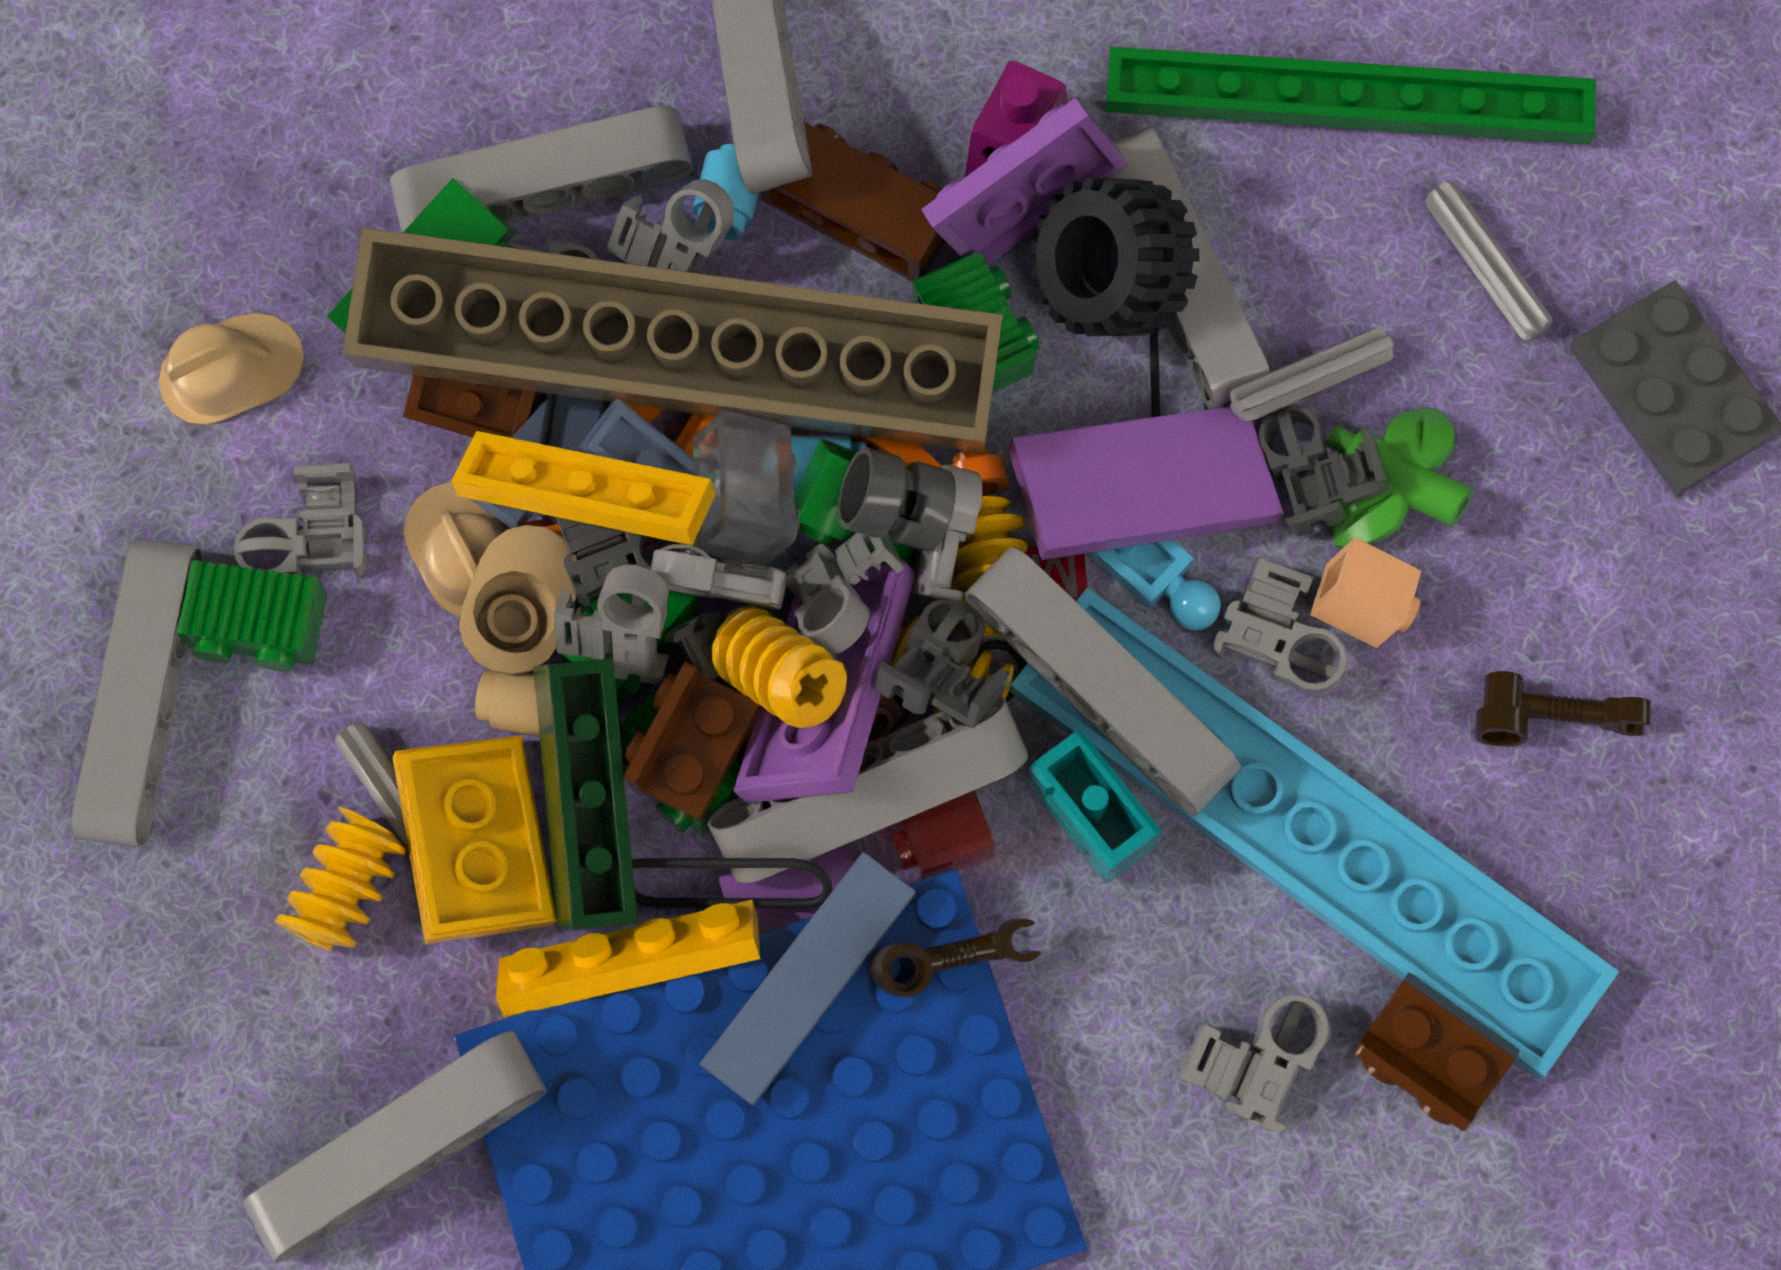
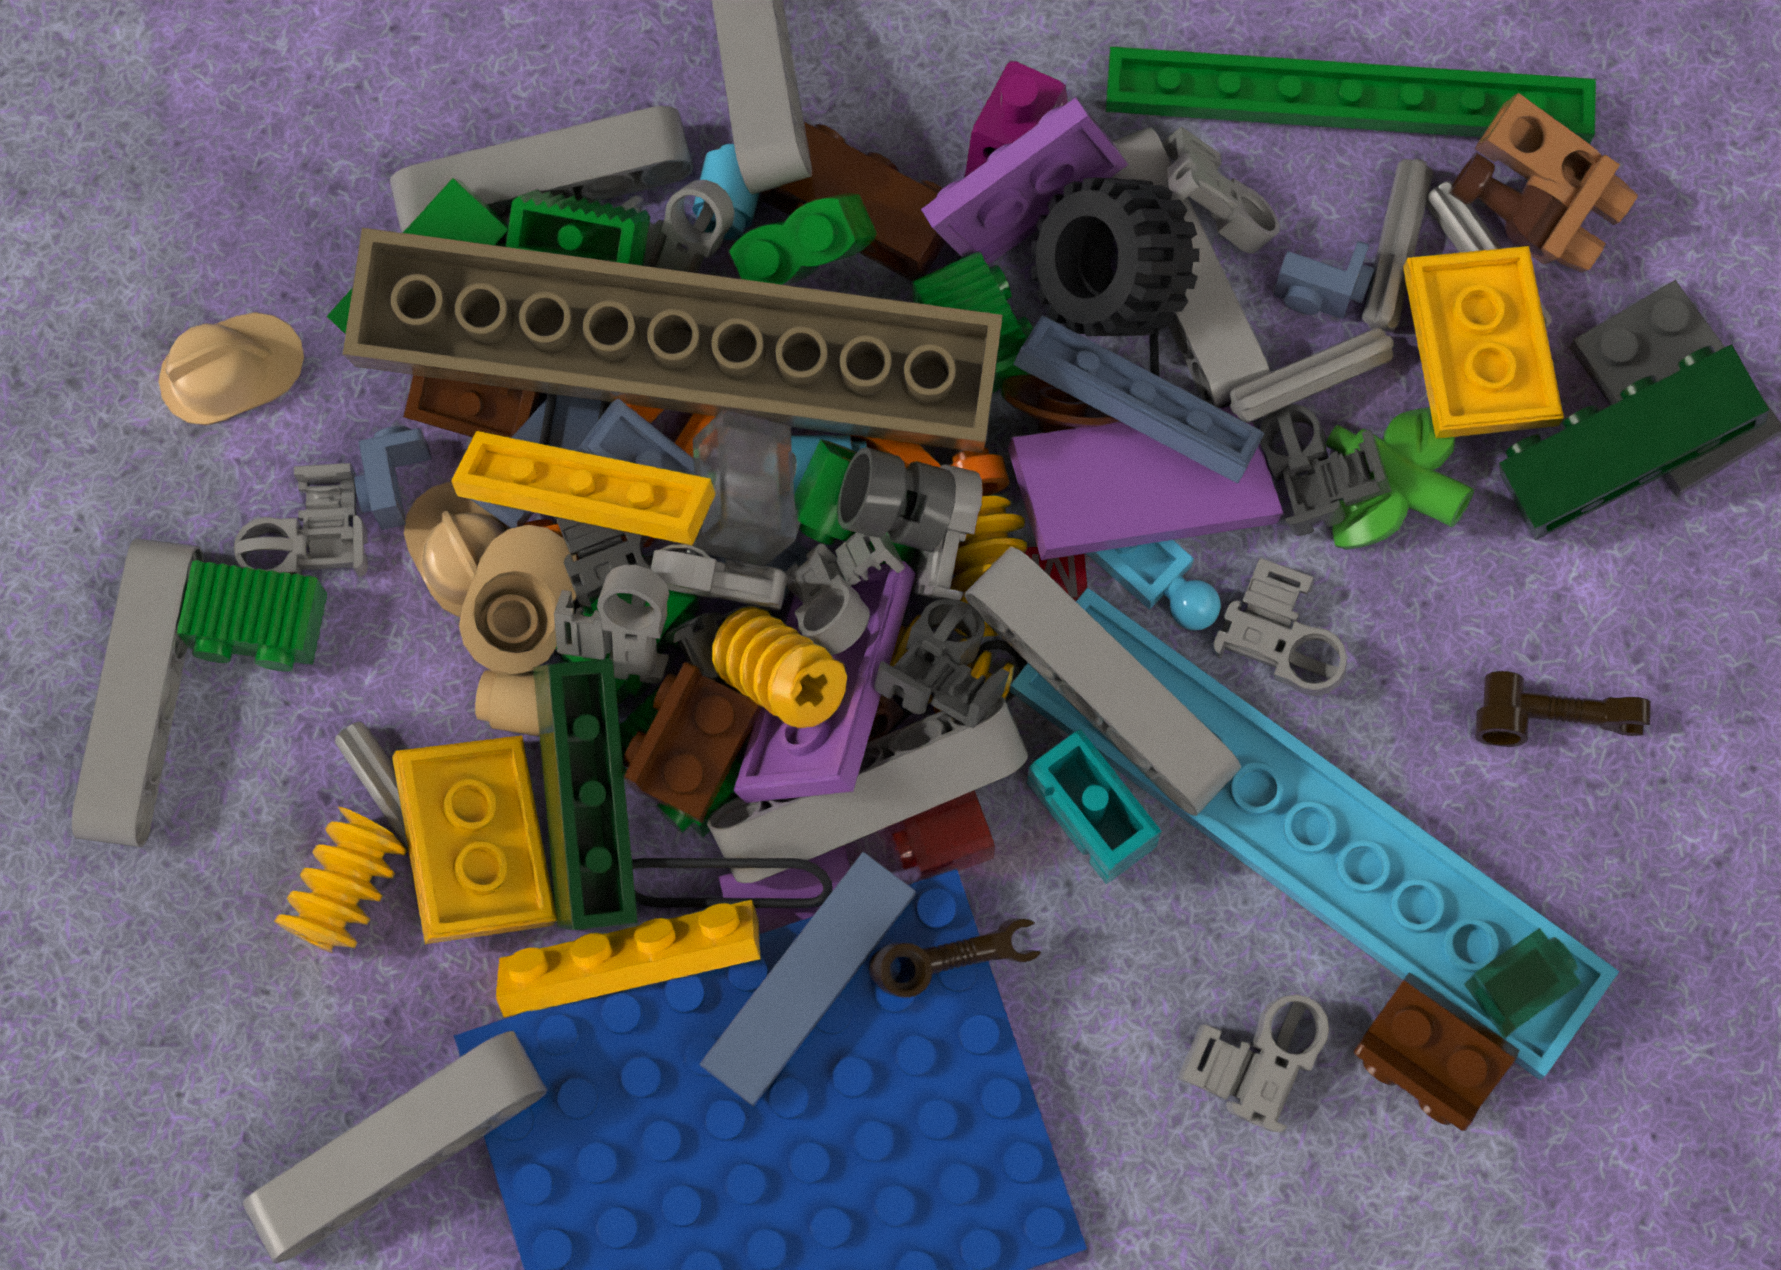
light nougat brick [1310,537,1422,648] -> none
none -> sand blue bracket [354,426,431,530]
none -> green brick [506,189,651,266]
none -> green brick [729,193,877,285]
none -> reddish brown dish [1001,374,1119,433]
none -> sand blue tile [1013,316,1265,484]
none -> light grey piece [1162,126,1280,254]
none -> sand blue bracket [1273,241,1374,319]
none -> light grey axle [1362,159,1433,331]
none -> yellow tile [1403,246,1564,439]
none -> medium nougat hips [1448,93,1638,273]
none -> clear green brick [1464,928,1581,1039]
none -> dark green brick [1499,344,1769,540]

